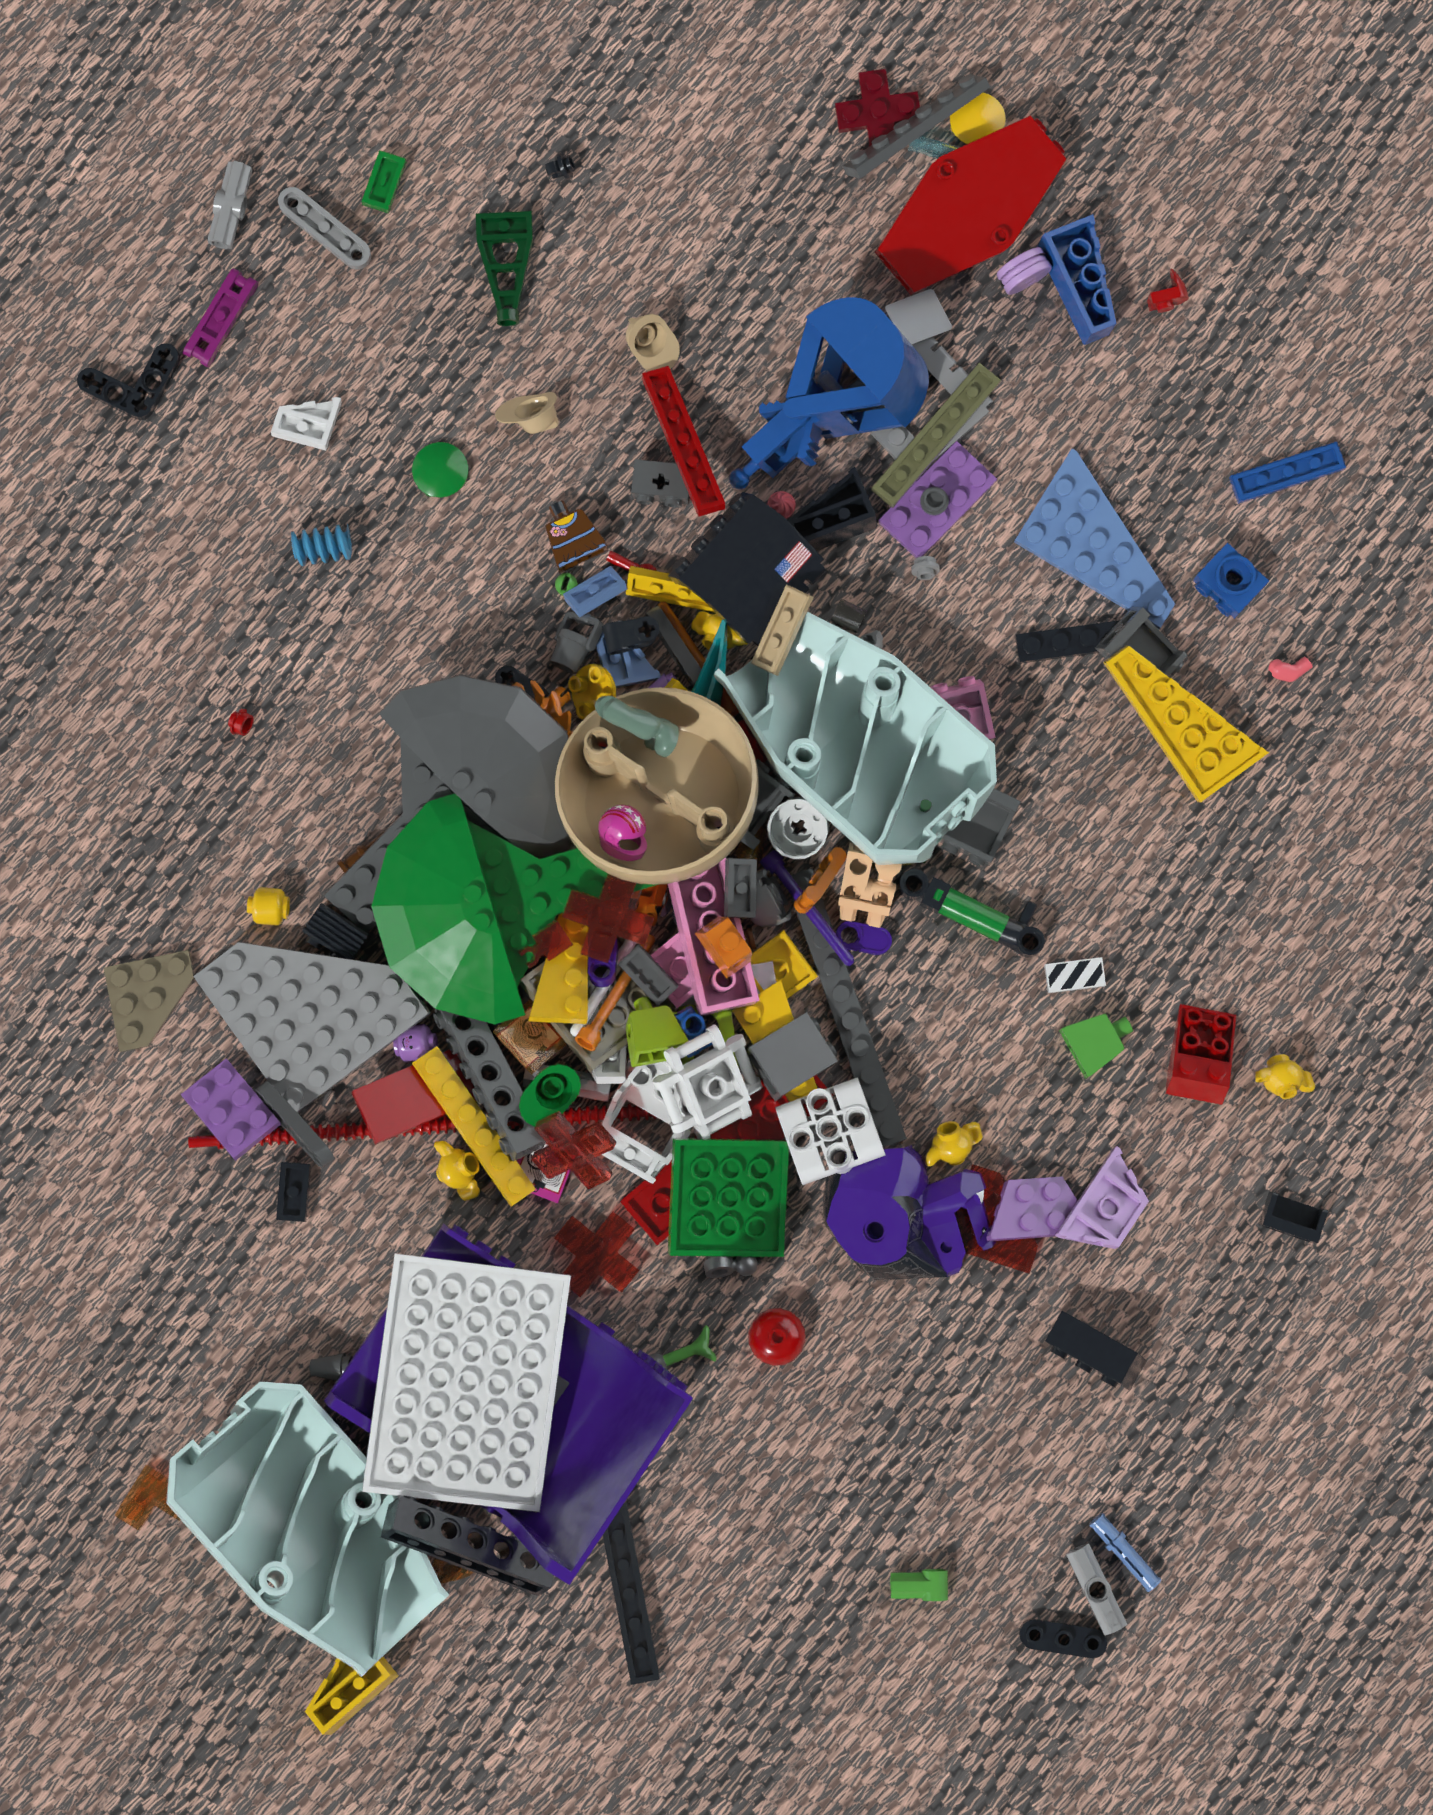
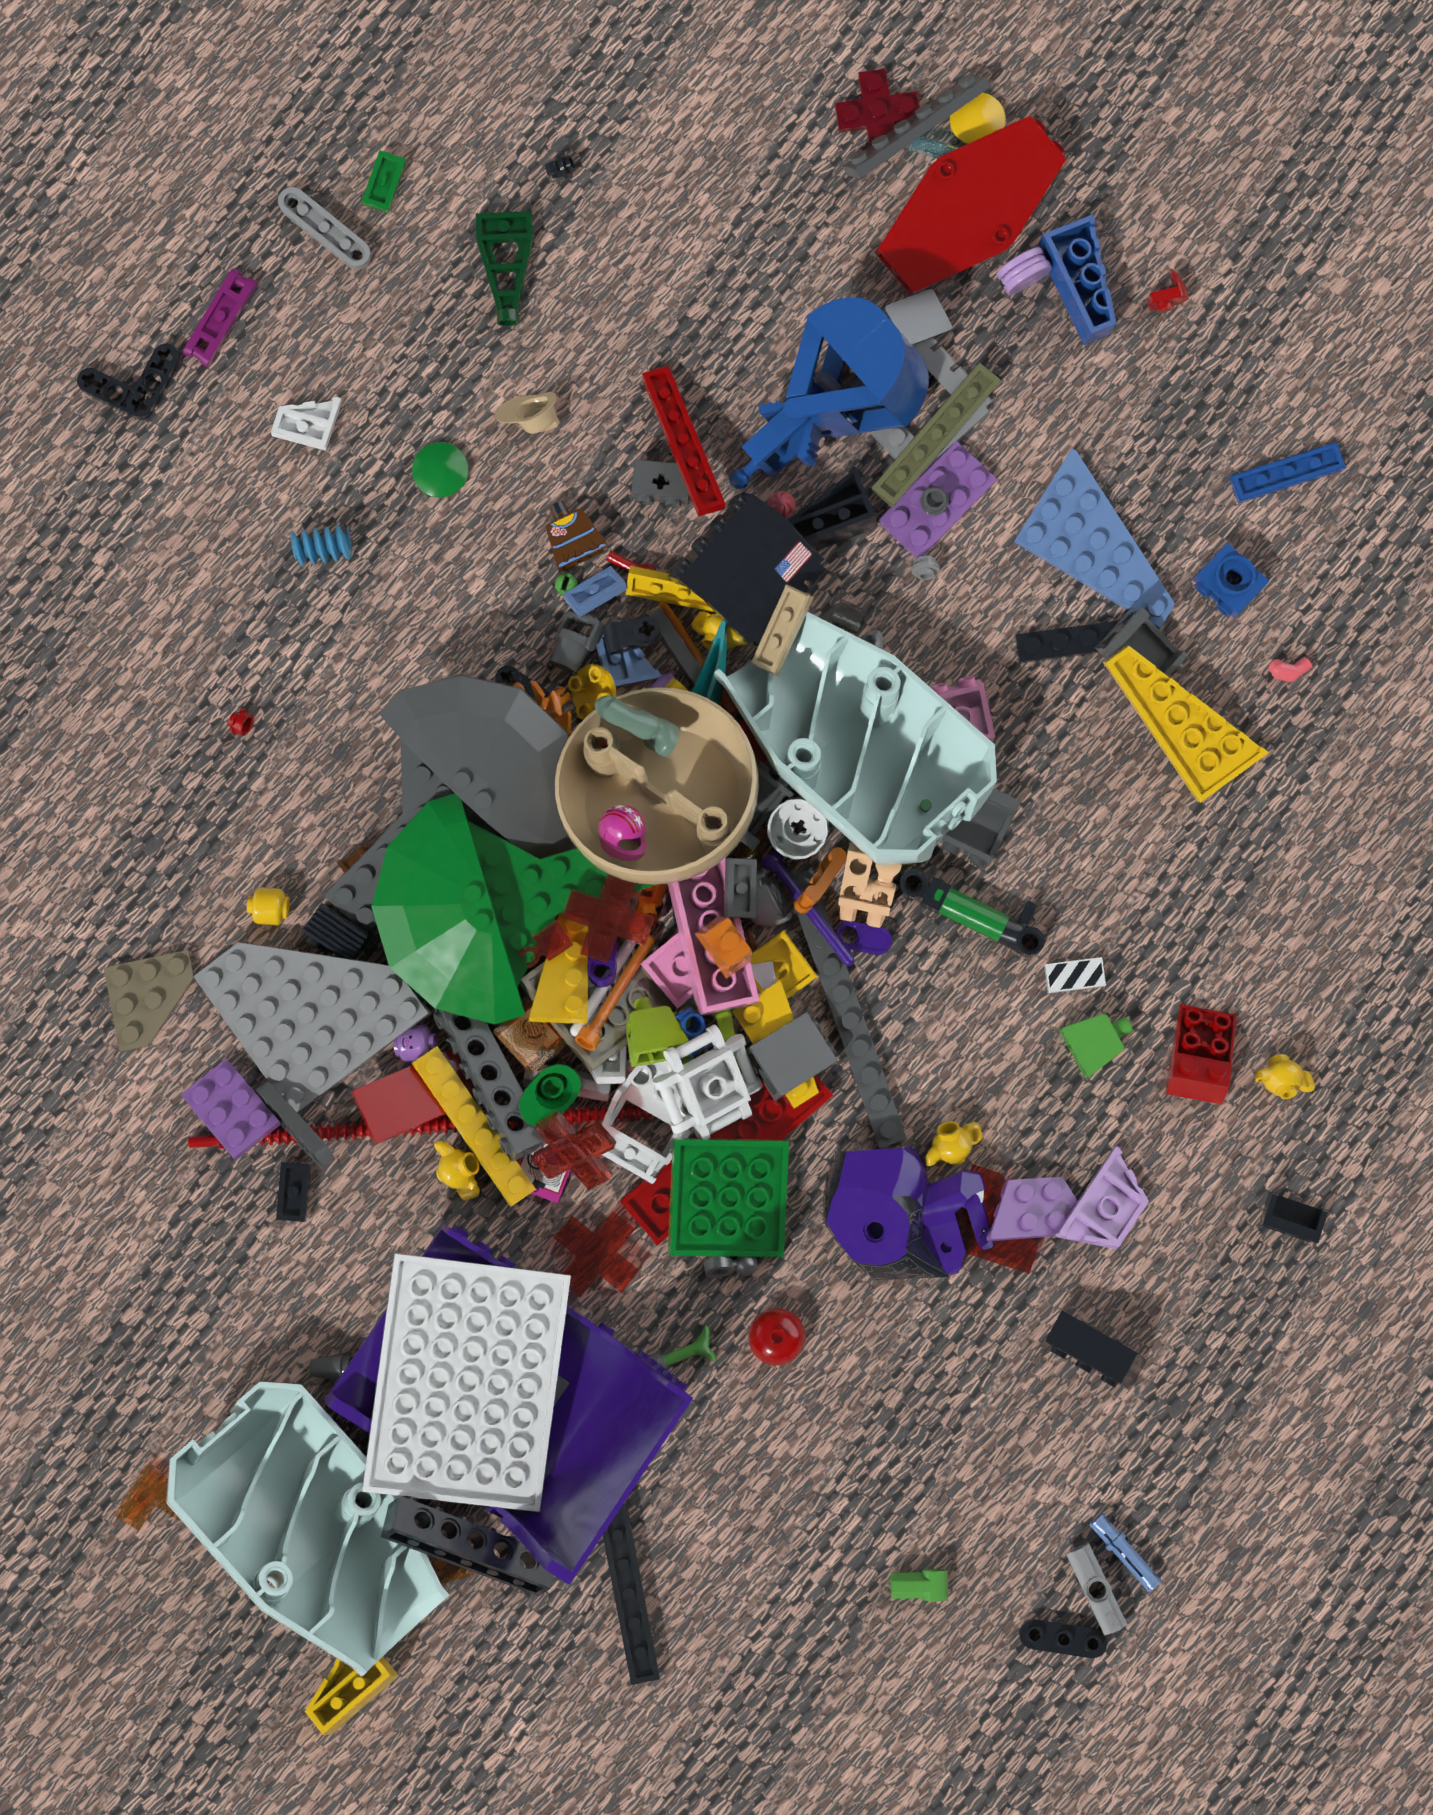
light grey piece [207,161,253,249] -> none
dark grey plate [618,944,679,1006] -> none
tan piece [626,314,680,371] -> none
white connector [775,1077,886,1185] -> none

